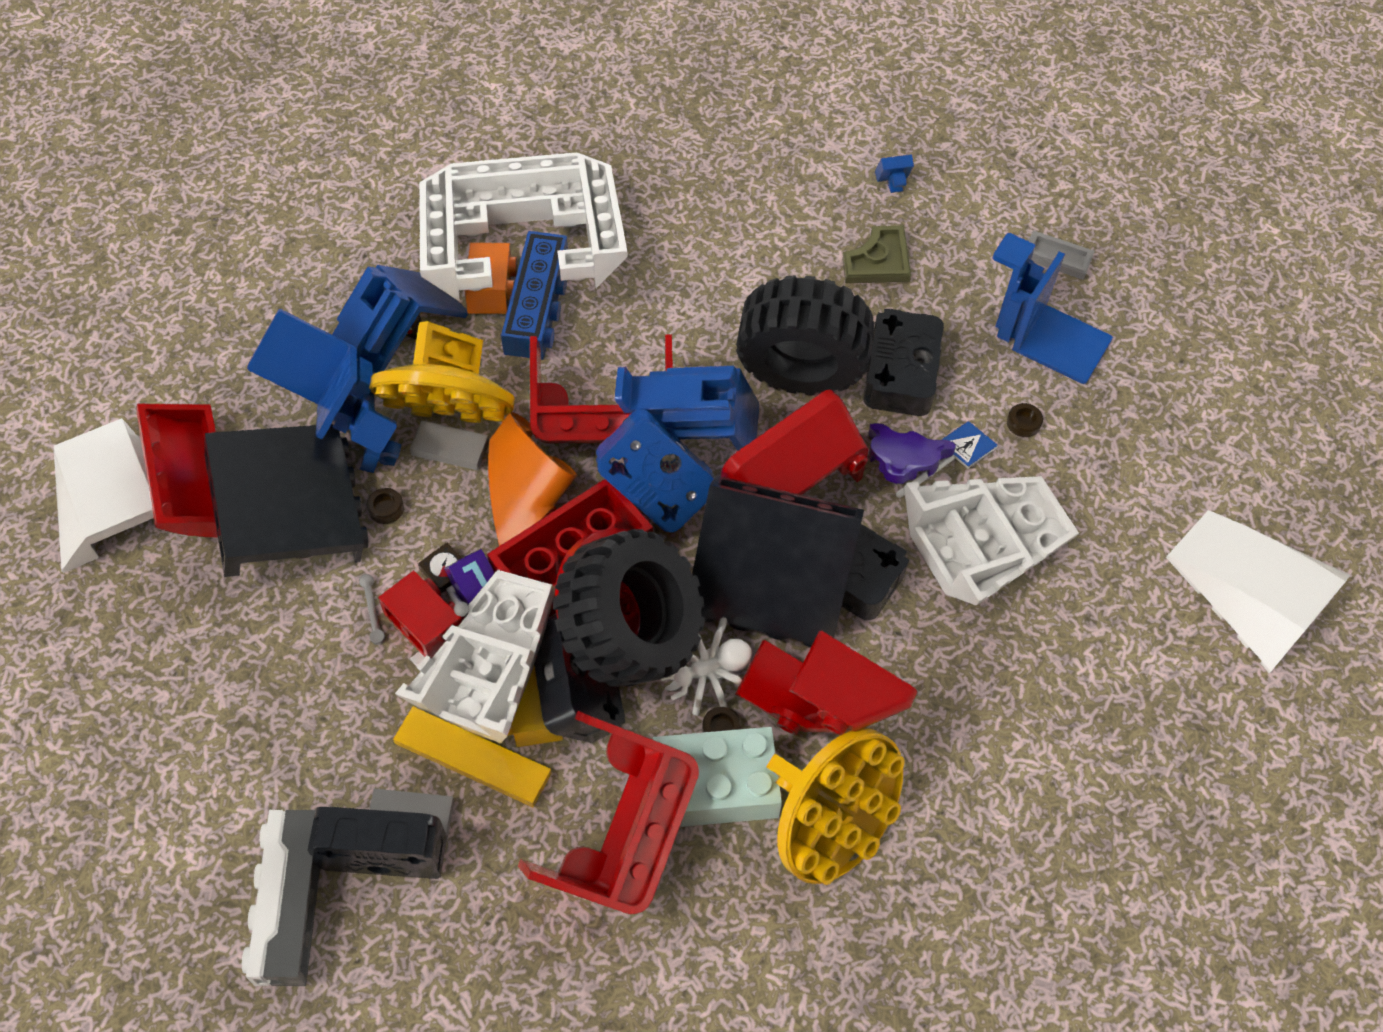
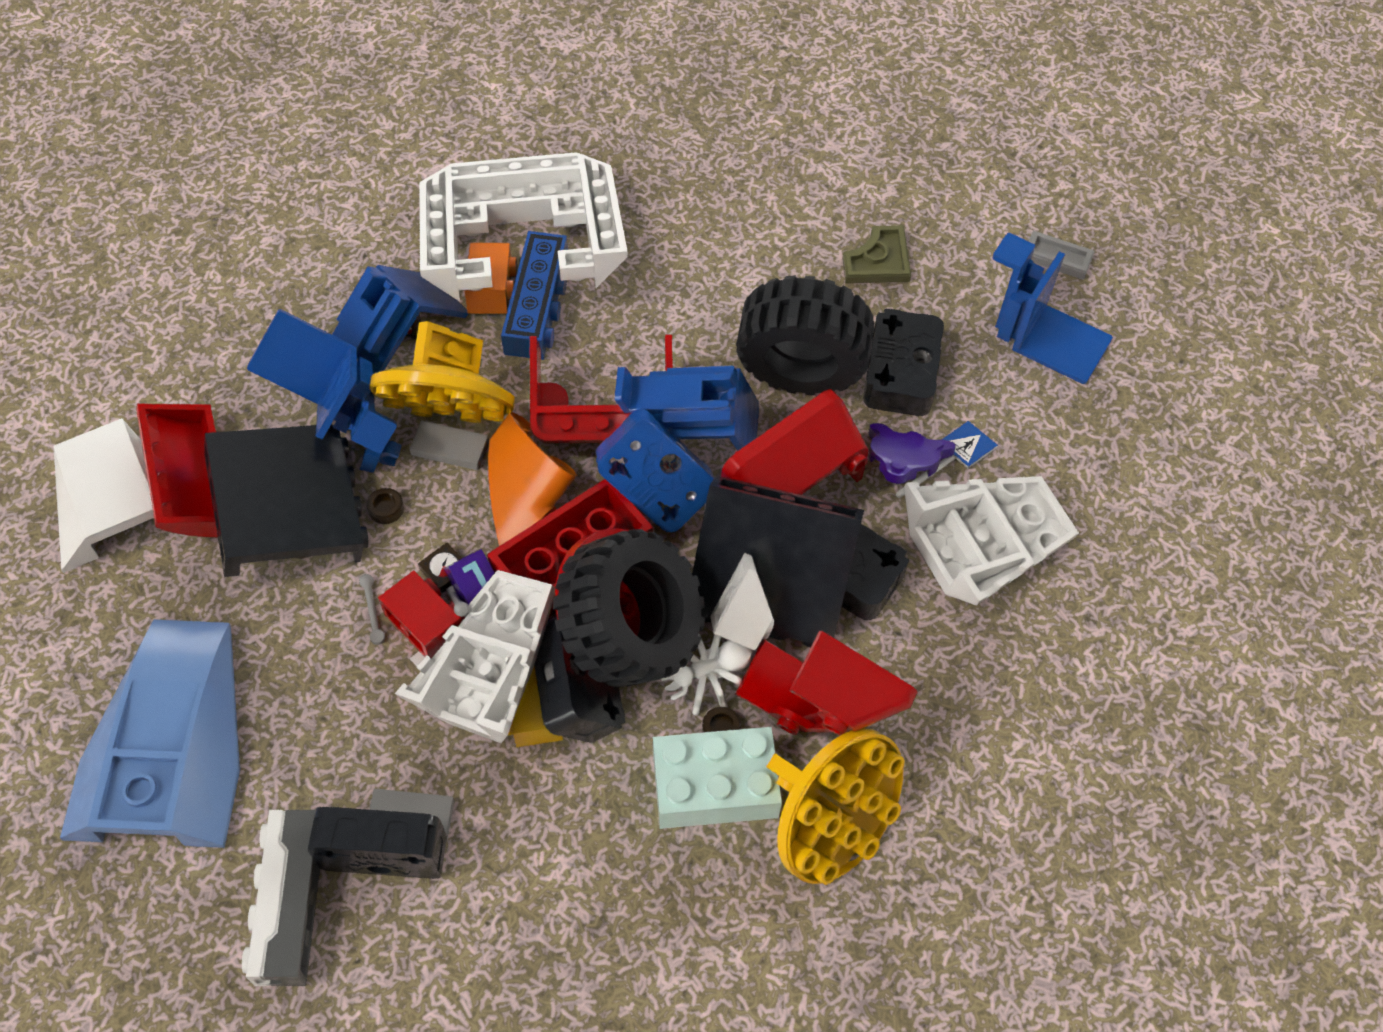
yellow tile [393,706,552,808] -> none
red windscreen [518,711,699,914] -> none
blue tile [875,154,914,193] -> none
dark brown tile [1007,403,1043,437] -> none
white wedge [1166,510,1350,673] -> none
none -> medium blue wedge [60,619,240,848]
none -> white slope [710,553,774,651]

